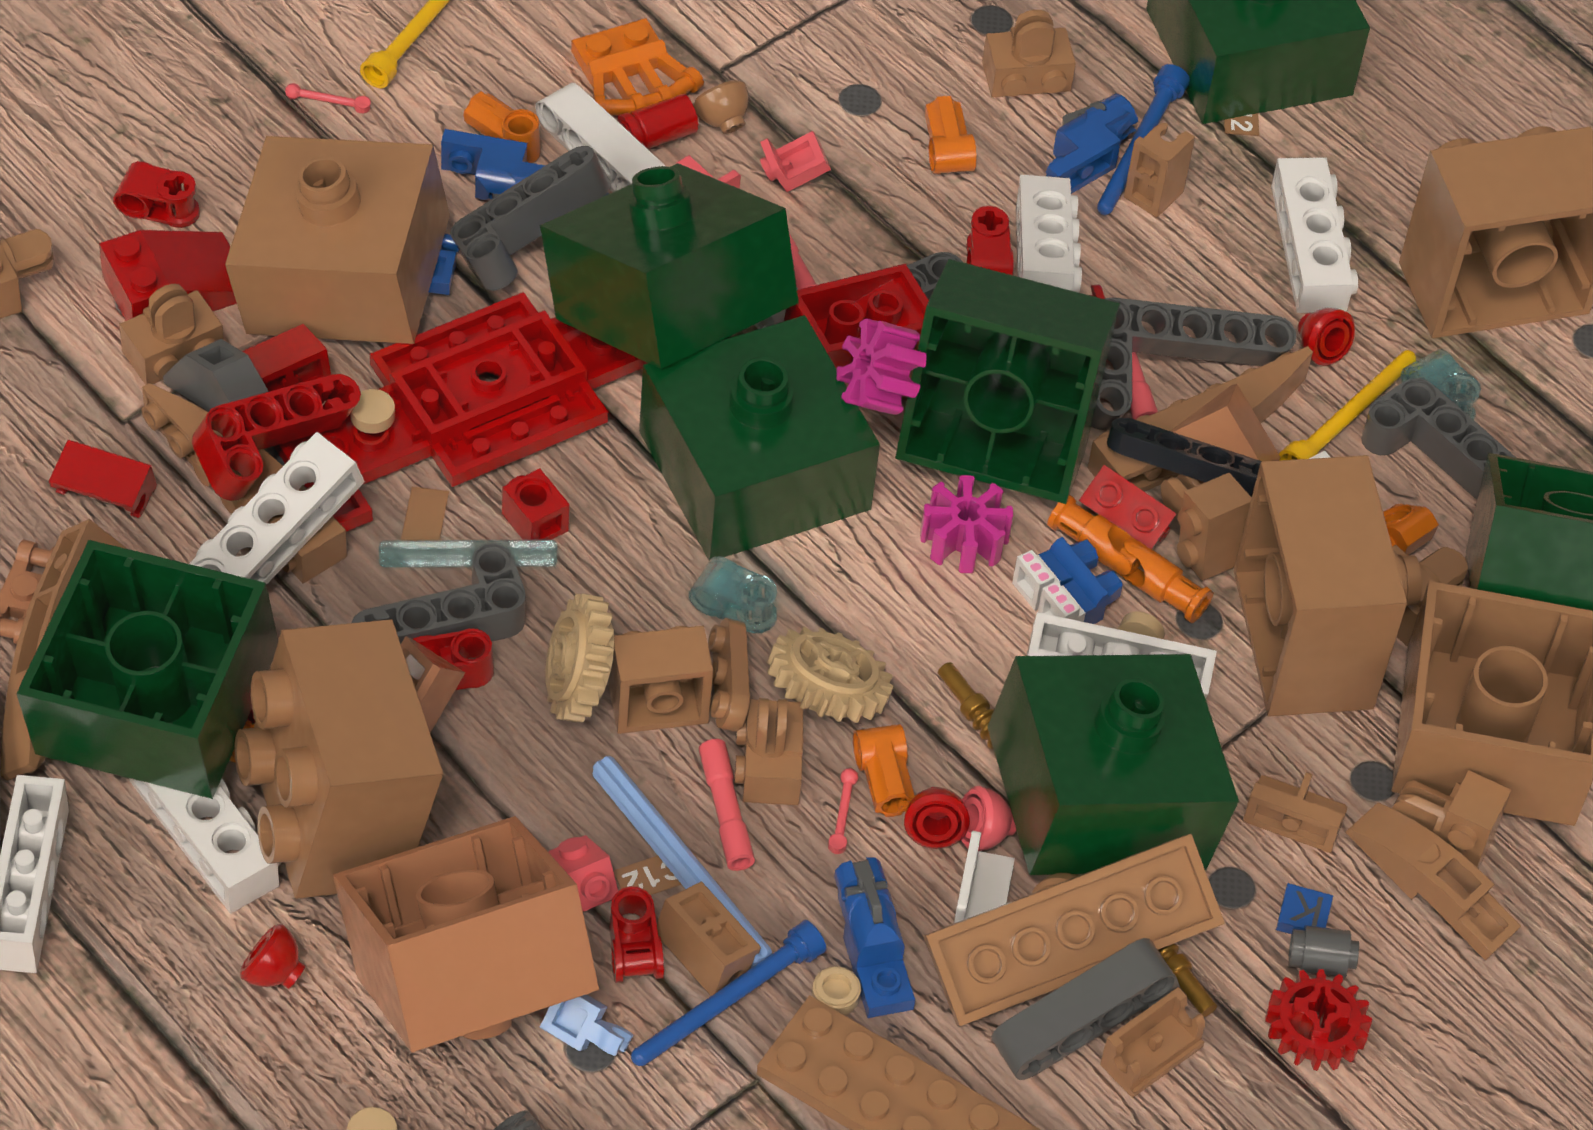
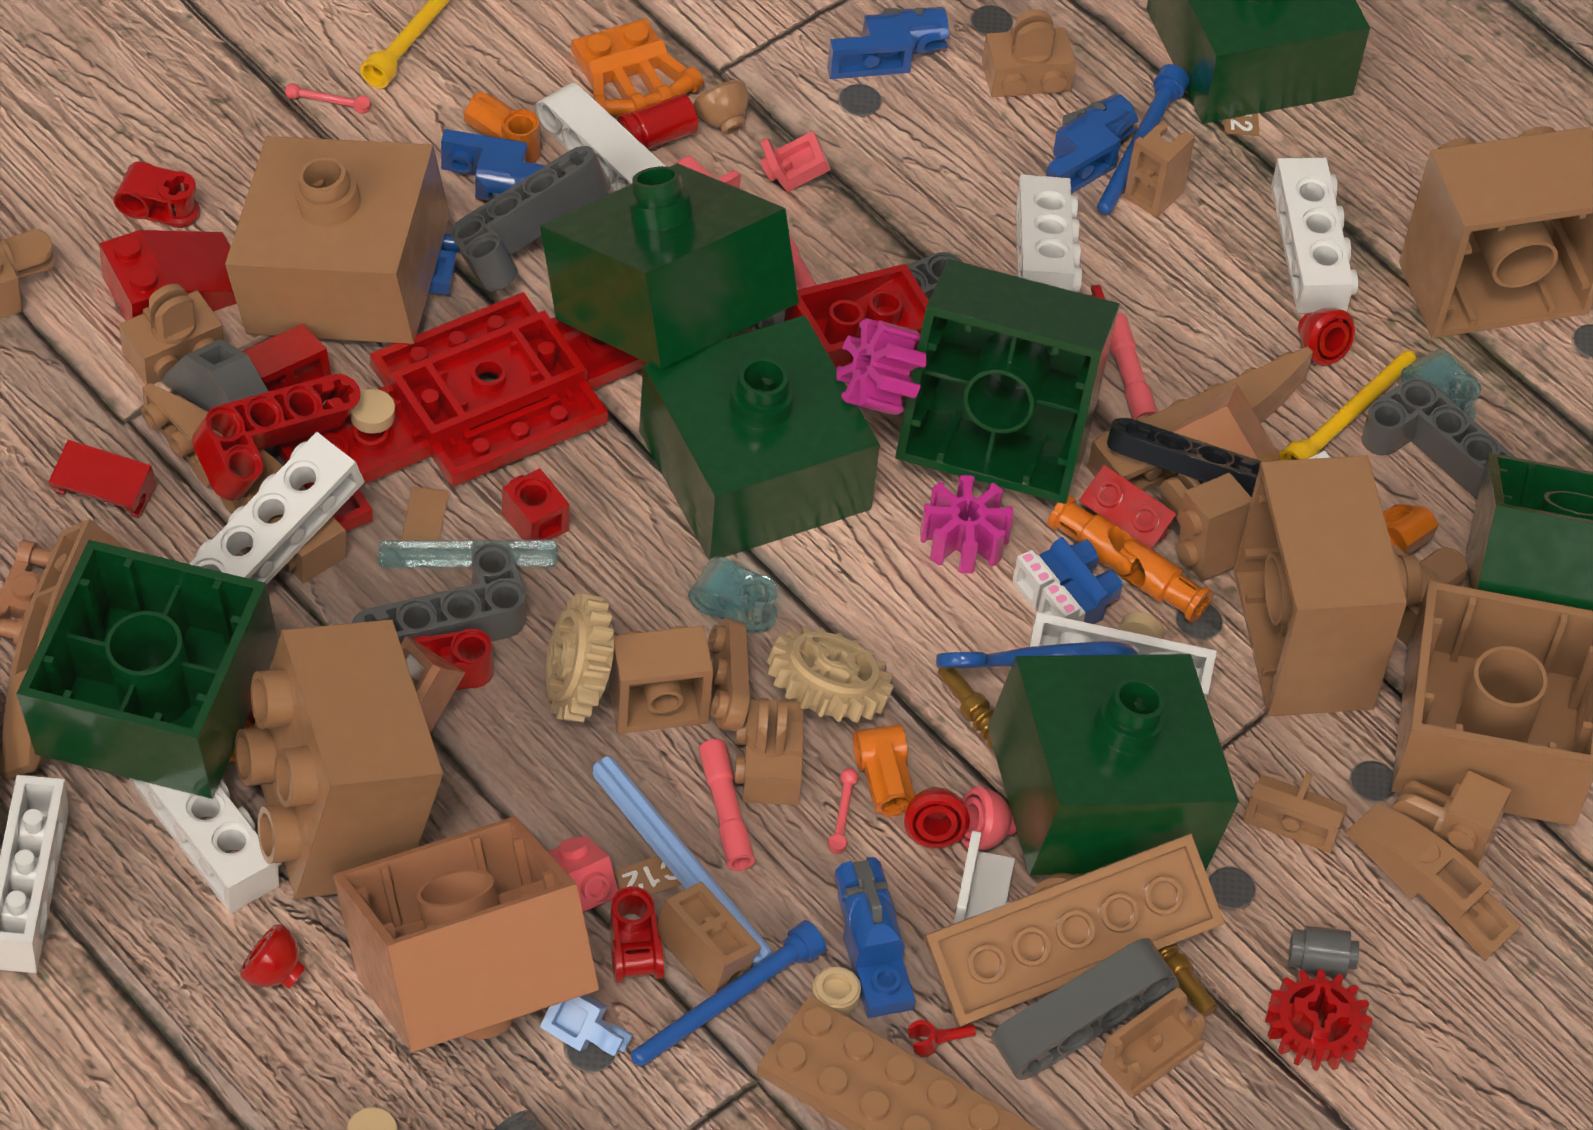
orange piece [925,96,976,174] -> none
red piece [966,206,1014,275] -> none
dark grey beam [1091,297,1297,430] -> none
blue tile [1276,883,1333,934] -> none
none -> blue plate [827,6,949,79]
none -> red hand [908,1020,976,1058]
none -> blue plant [936,641,1138,669]

